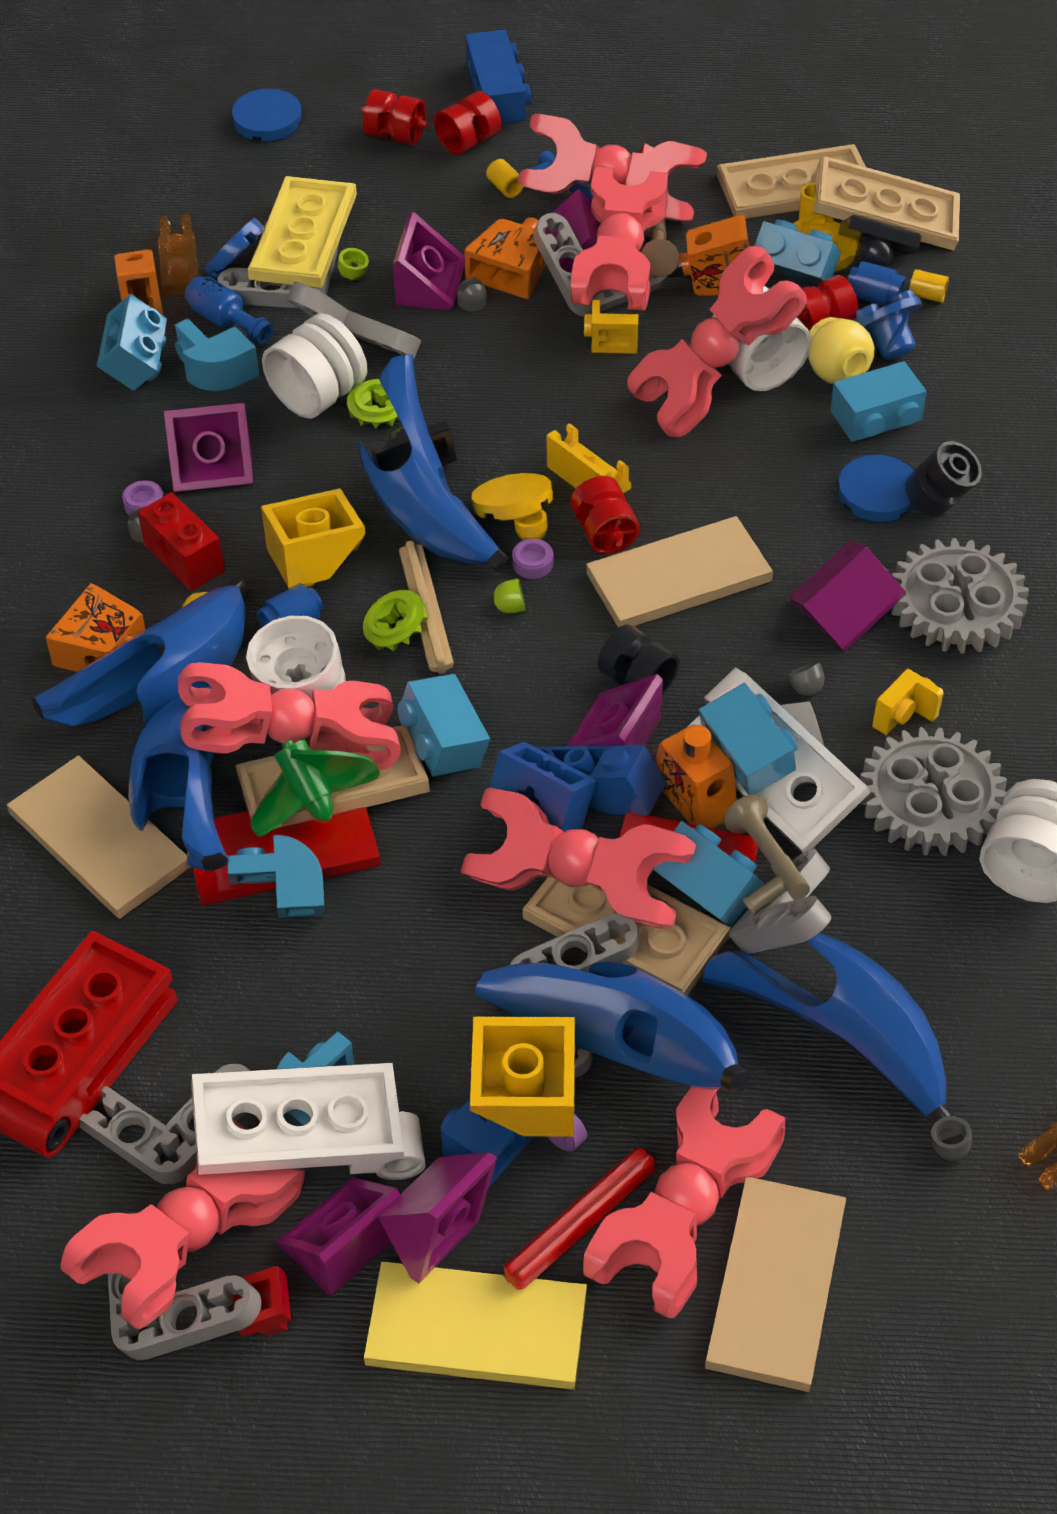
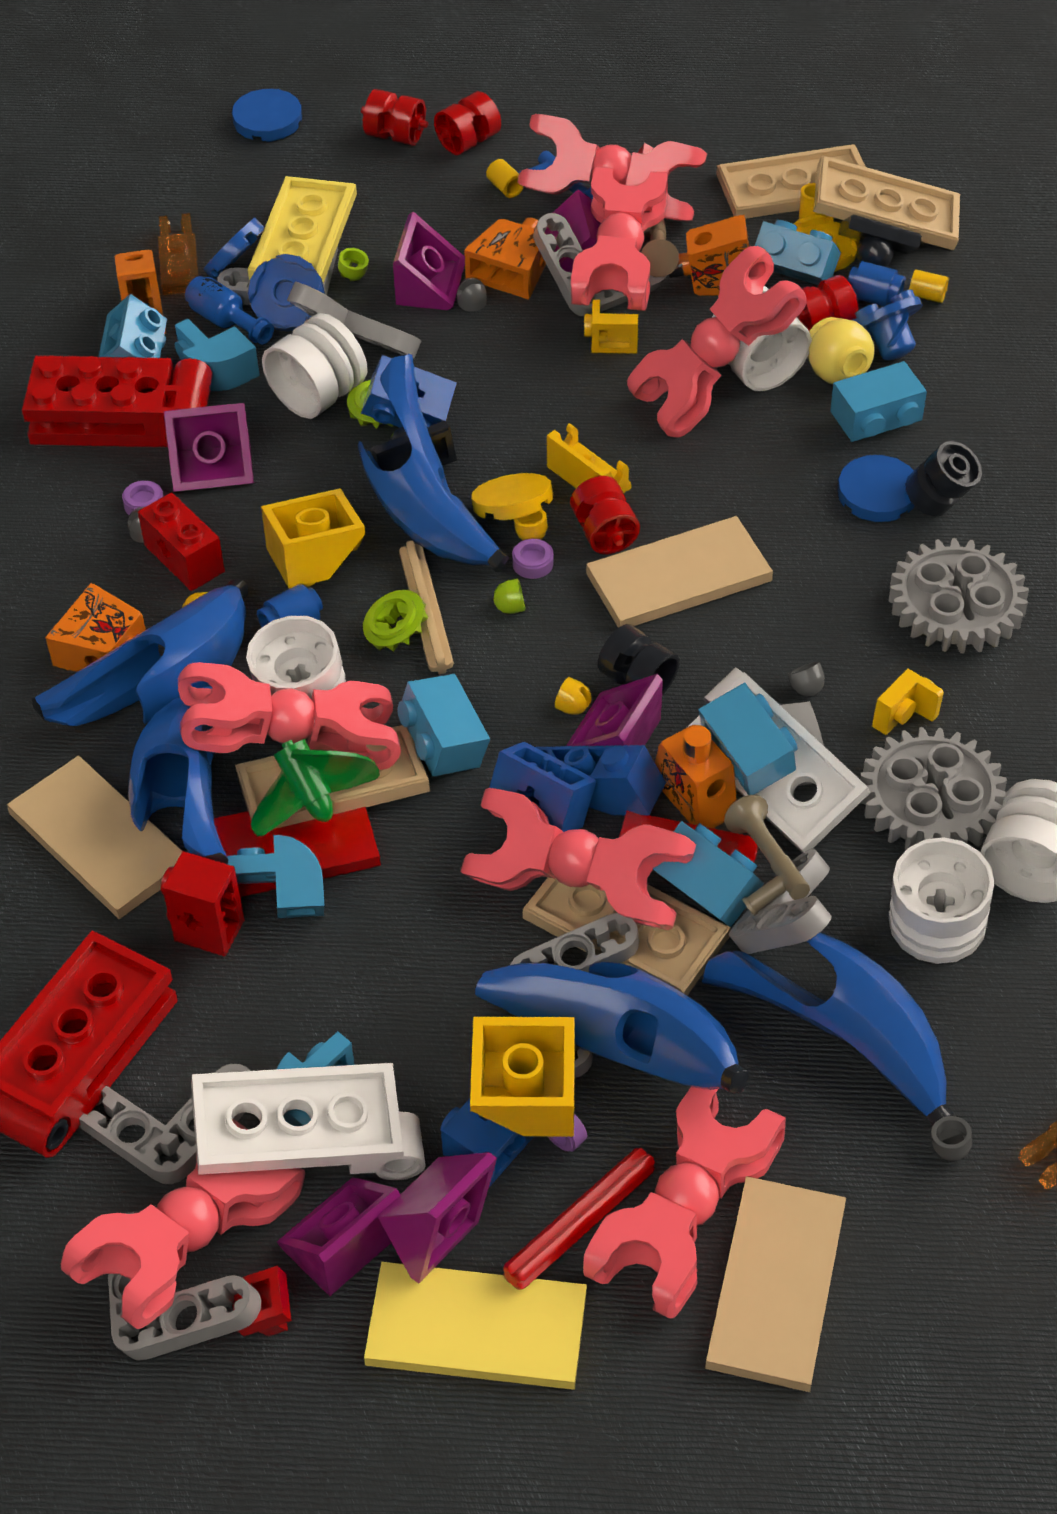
blue brick [465,29,531,123] -> none
magenta slope [788,540,907,652] -> none
none -> red hinge [22,355,213,447]
none -> red brick [161,851,245,957]
none -> blue tile [248,254,325,332]
none -> brick [361,355,457,427]
none -> yellow hinge [555,677,592,715]
none -> white wheel [888,837,994,964]

